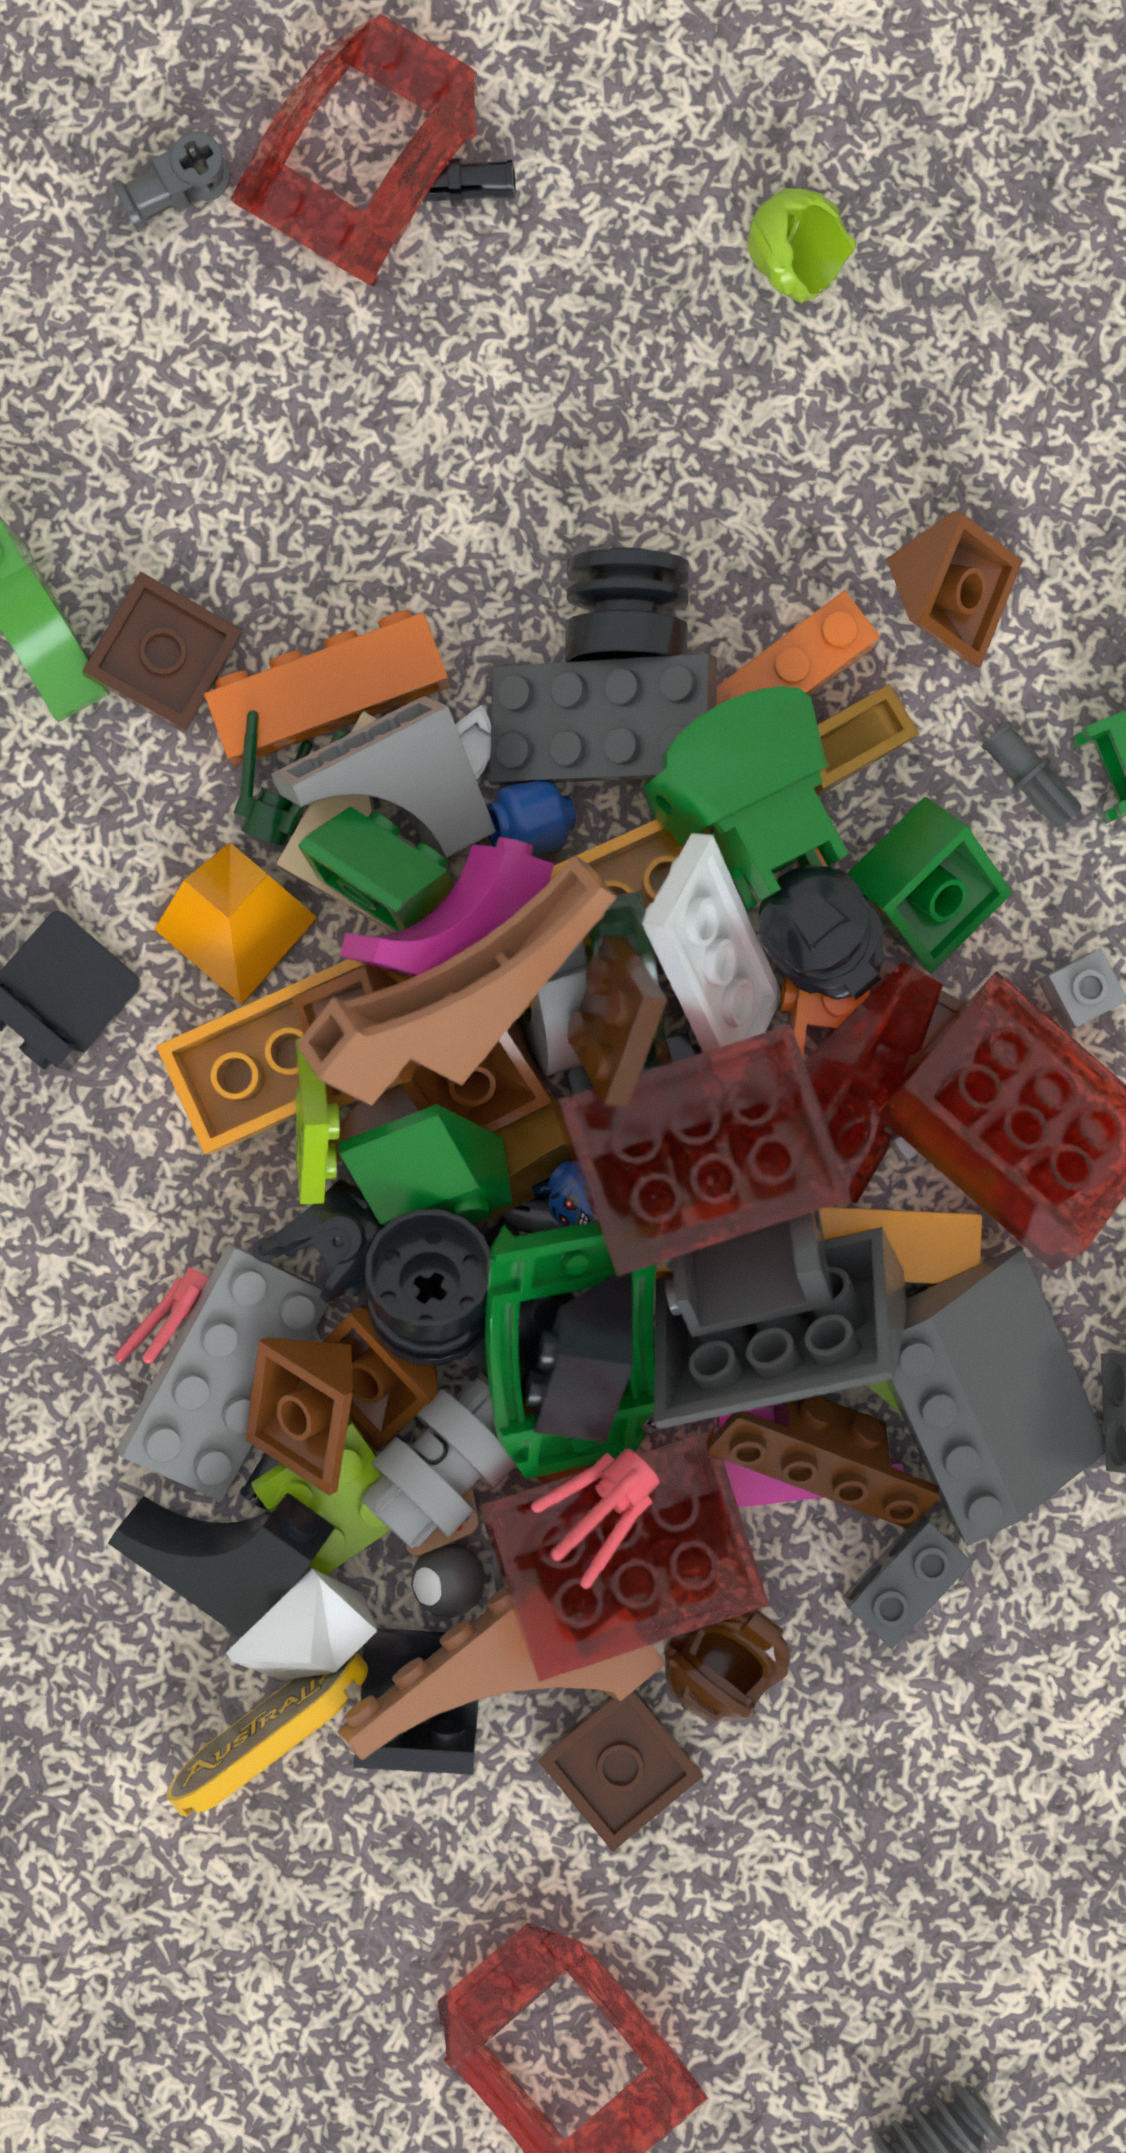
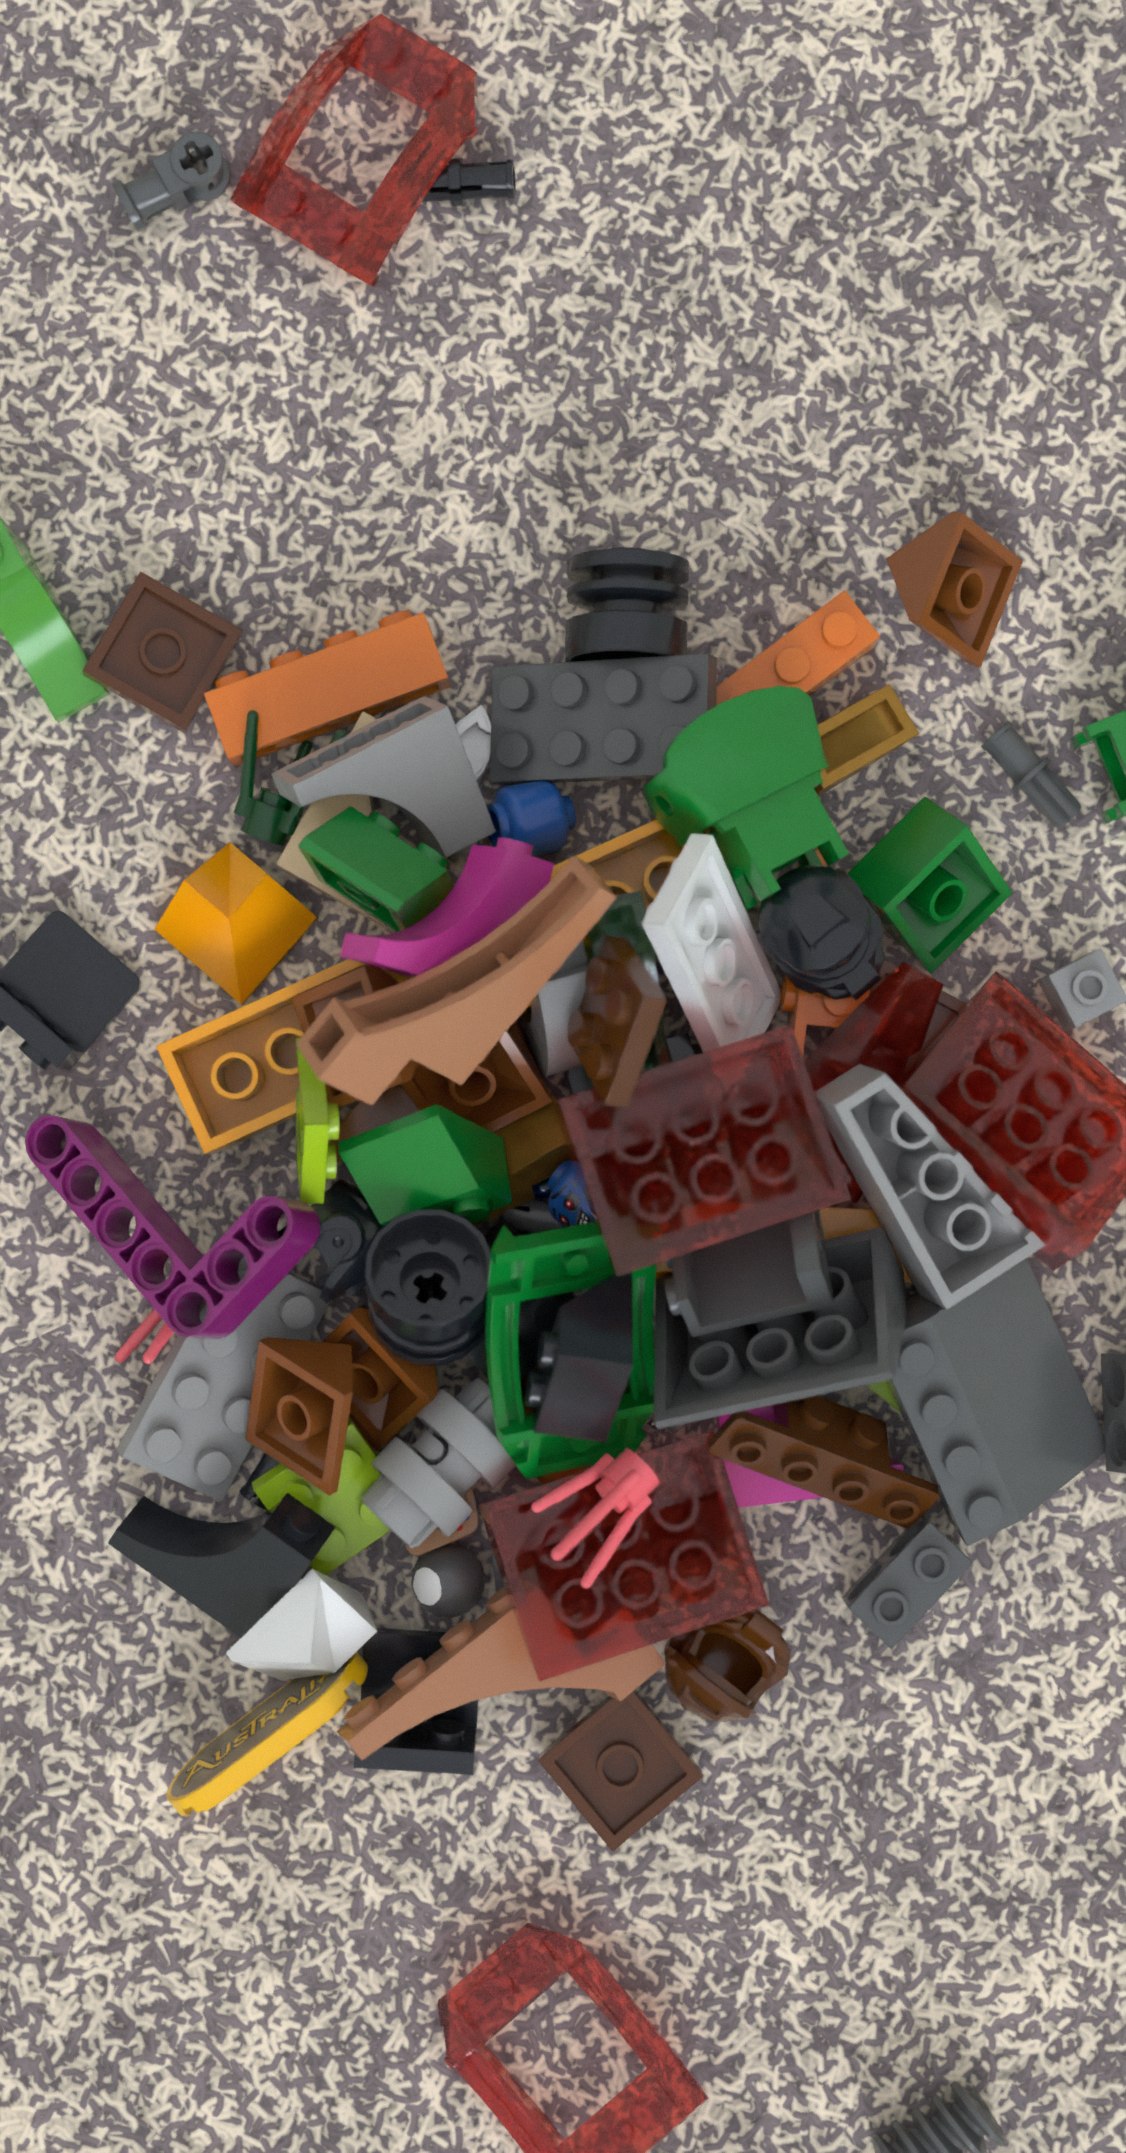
lime hair [747,188,856,304] -> none
none -> magenta beam [25,1115,320,1339]
none -> light grey wedge [810,1064,1045,1310]

